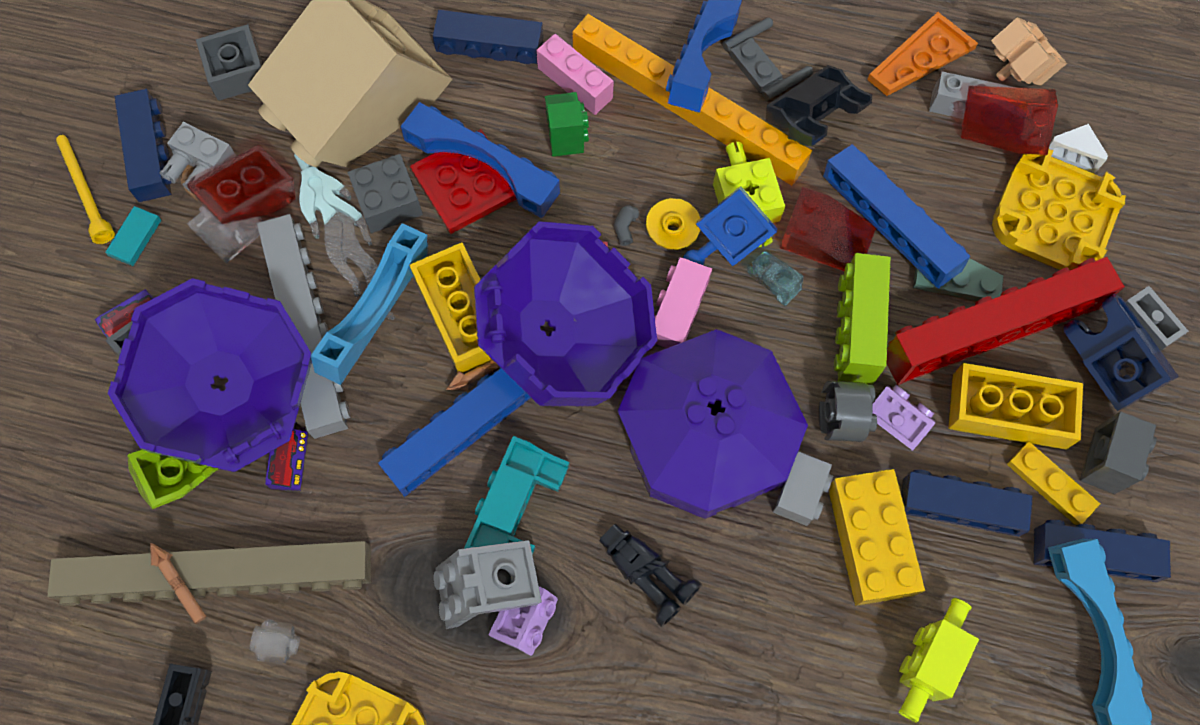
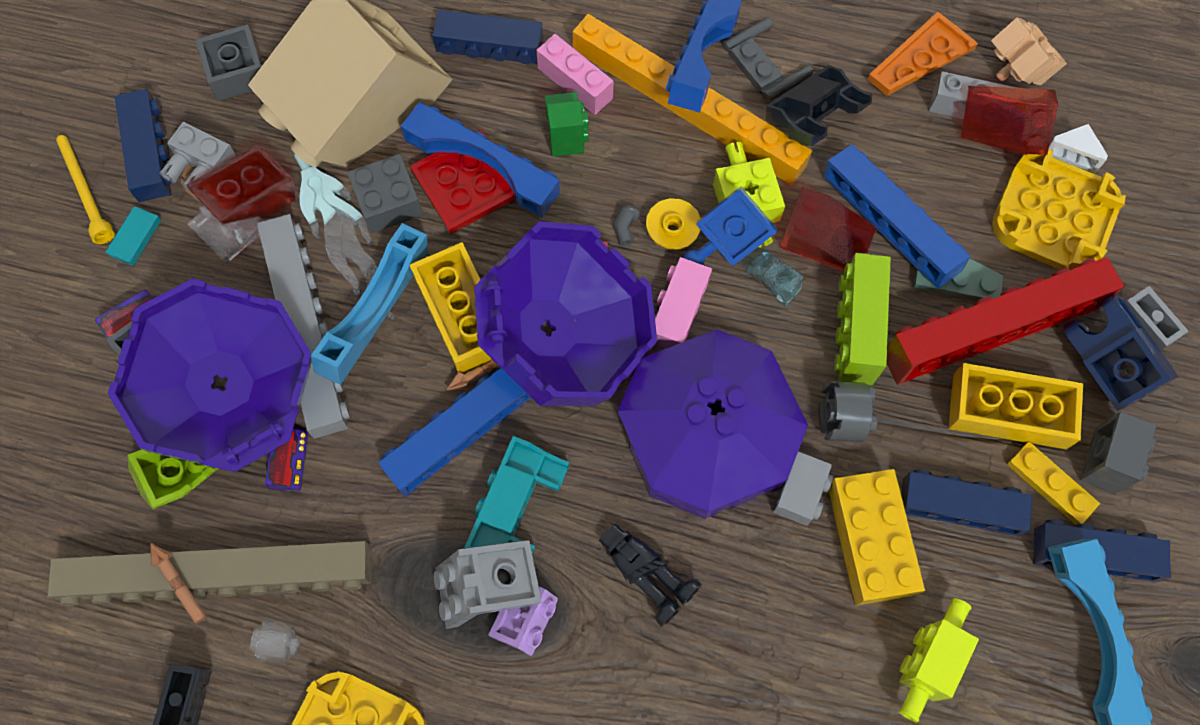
lavender bracket [872,385,936,451] -> none

